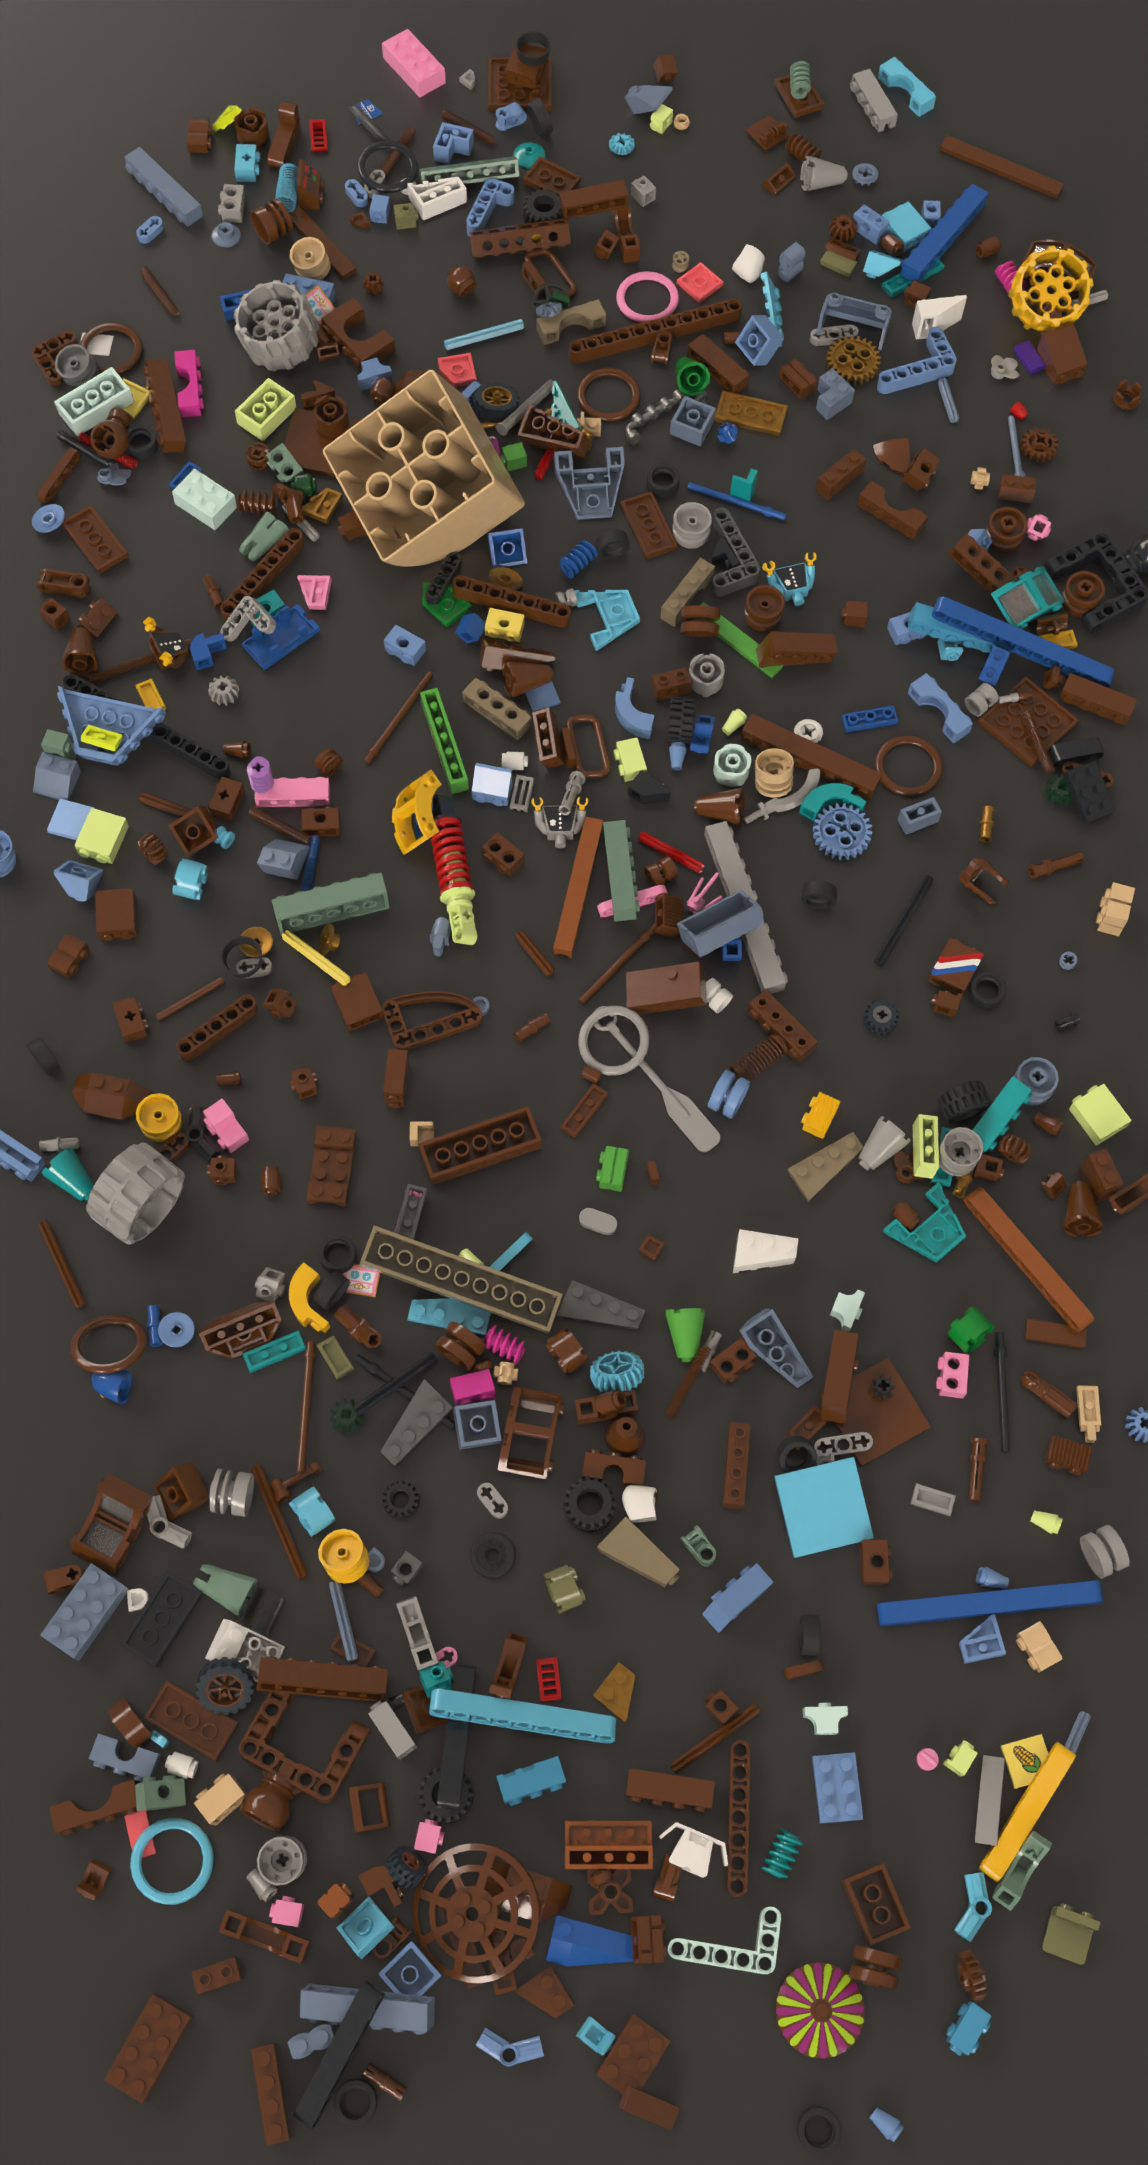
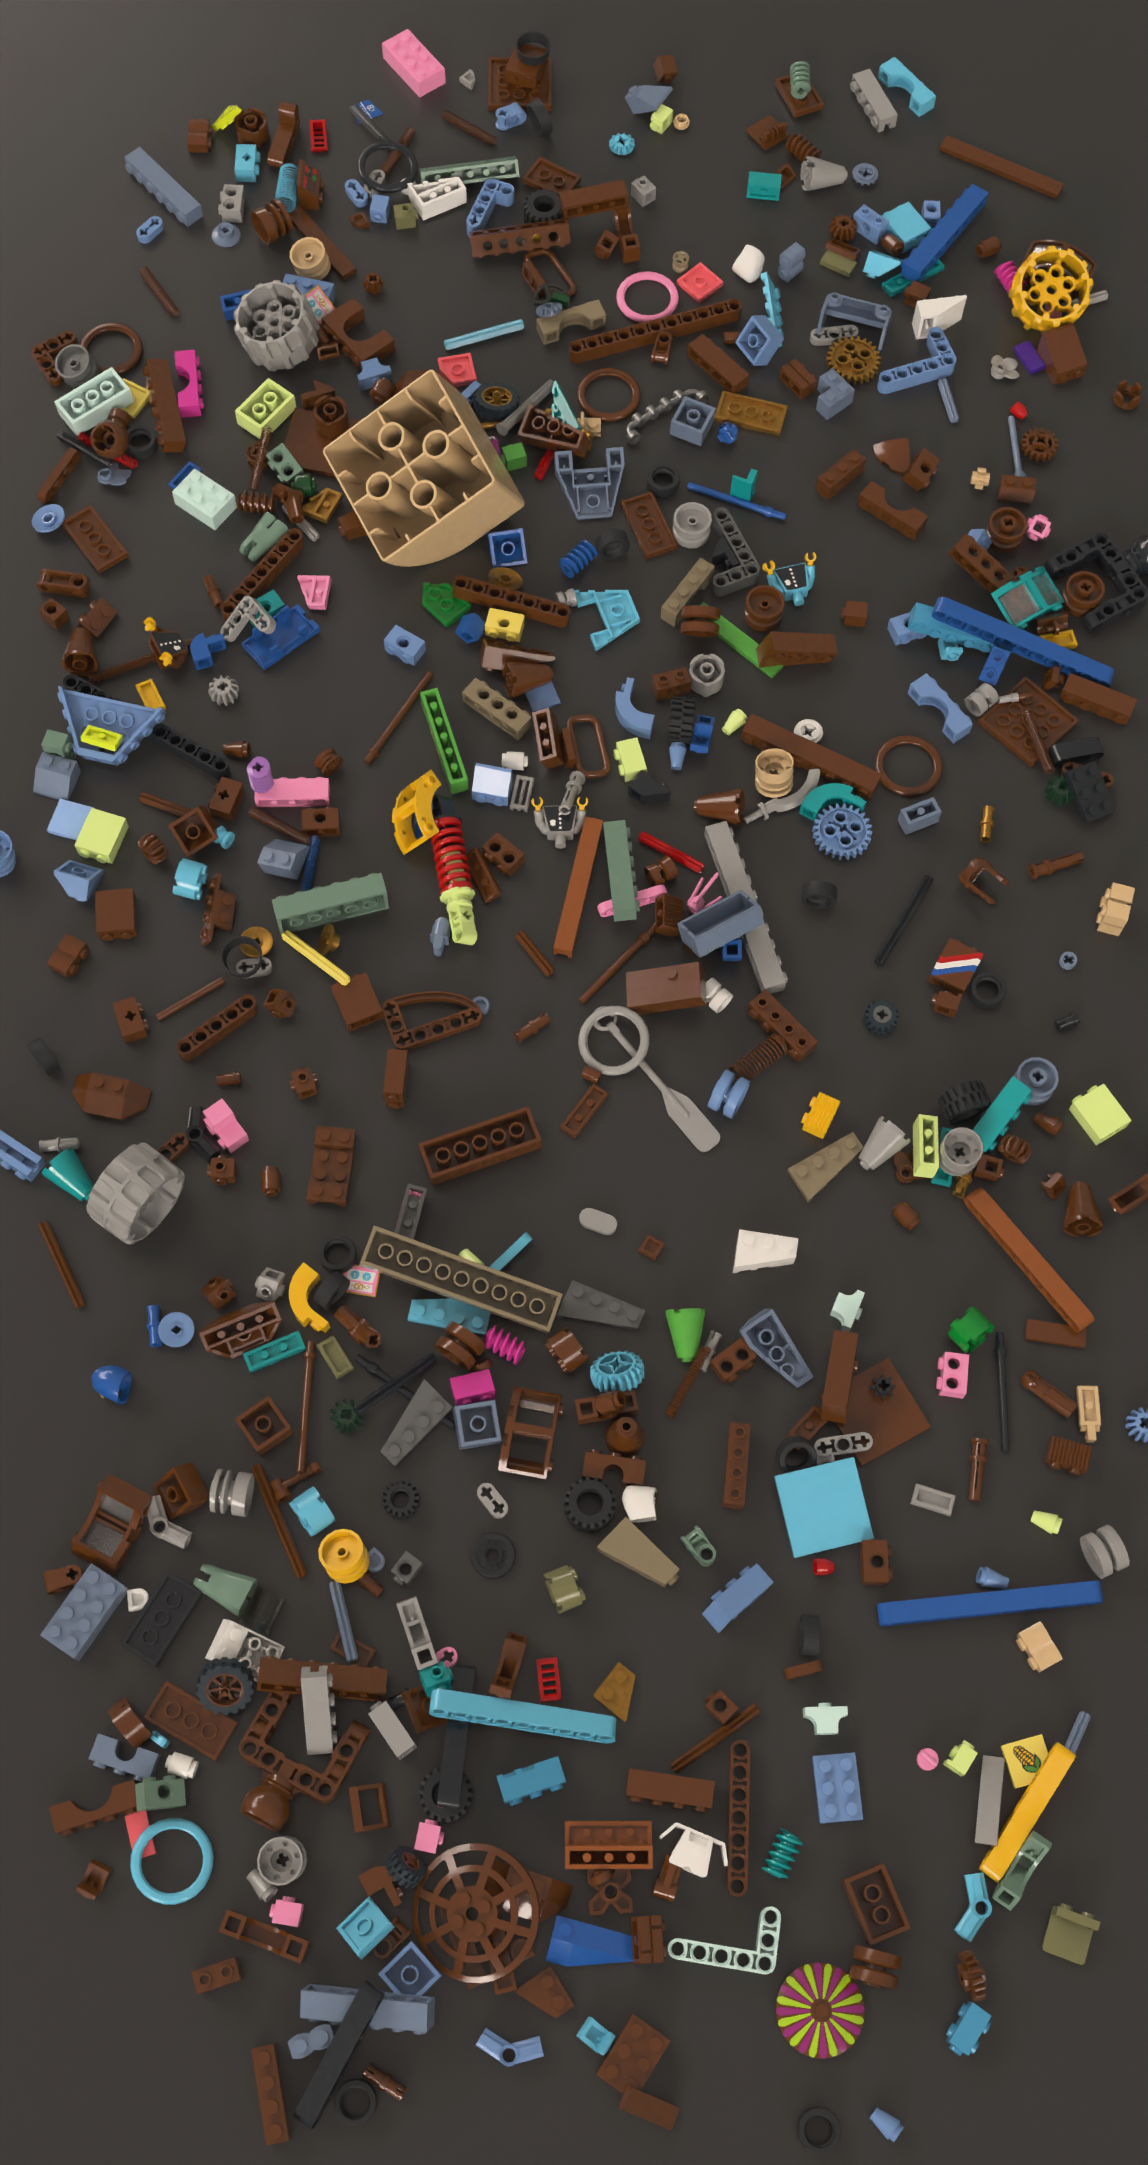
reddish brown wedge [70,1314,147,1374] -> none
white sticker [79,333,114,356] -> none
reddish brown brick [104,1993,194,2104] -> none
yellow wheel [136,1093,183,1143] -> none
tan brick [194,1773,247,1826] -> none
dark orange brick [318,1883,353,1918] -> none
tan panel [410,1122,434,1146] -> none
black beam [425,552,462,605] -> none
medium blue brick [433,122,474,164] -> none
reddish brown piece [447,265,477,297] -> none
tan gear [493,1362,518,1385] -> none
teal dish [513,142,545,169] -> none
bright green brick [596,1146,629,1192] -> none
reddish brown tile [647,1160,659,1186] -> none
green cone [676,357,710,396] -> none
light aqua brick [713,744,751,786] -> none
blue tile [841,705,898,733] -> none
teal wing [882,1182,966,1263] -> none
medium blue wing [959,1614,1006,1664] -> none
reddish brown brick [1078,1148,1123,1204] -> none
none -> reddish brown bracket [200,872,236,946]
none -> reddish brown brick [200,1275,236,1310]
none -> reddish brown brick [235,1395,294,1456]
none -> reddish brown piece [248,427,272,491]
none -> light grey brick [301,1665,338,1755]
none -> reddish brown tile [466,847,502,904]
none -> teal panel [746,171,782,201]
none -> red hose [813,1559,835,1575]

